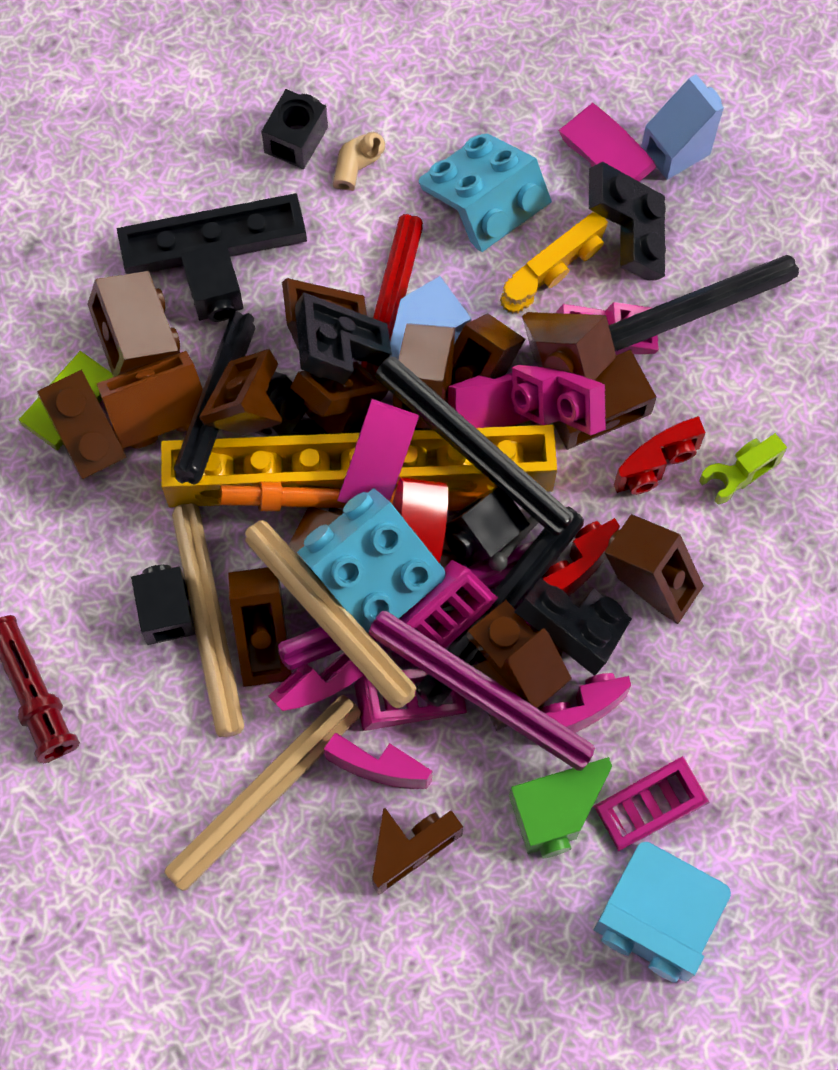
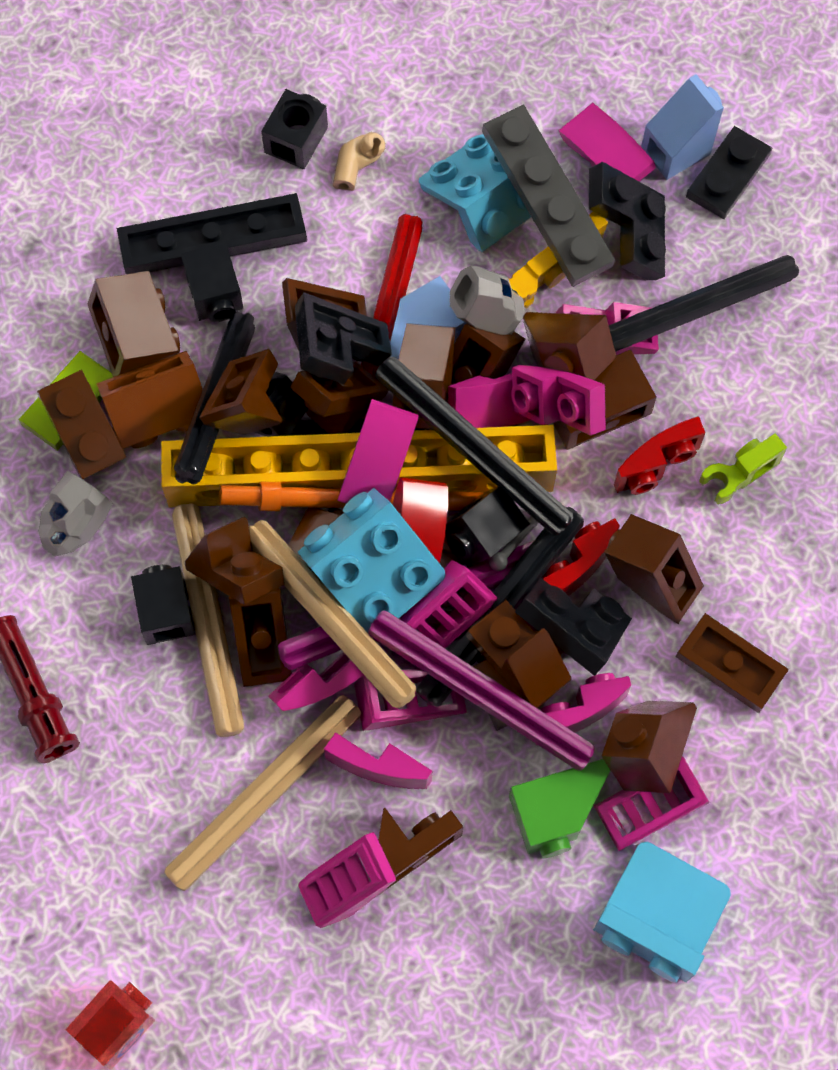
none -> light grey rock [38,471,113,556]
none -> clear red brick [65,979,155,1070]
none -> reddish brown slope [185,517,285,605]
none -> dark pink slope [298,832,396,928]
none -> light grey rock [450,266,525,335]
none -> dark grey plate [482,104,616,287]
none -> reddish brown slope [601,701,697,794]
none -> reddish brown plate [675,613,789,713]
none -> black plate [686,126,773,219]

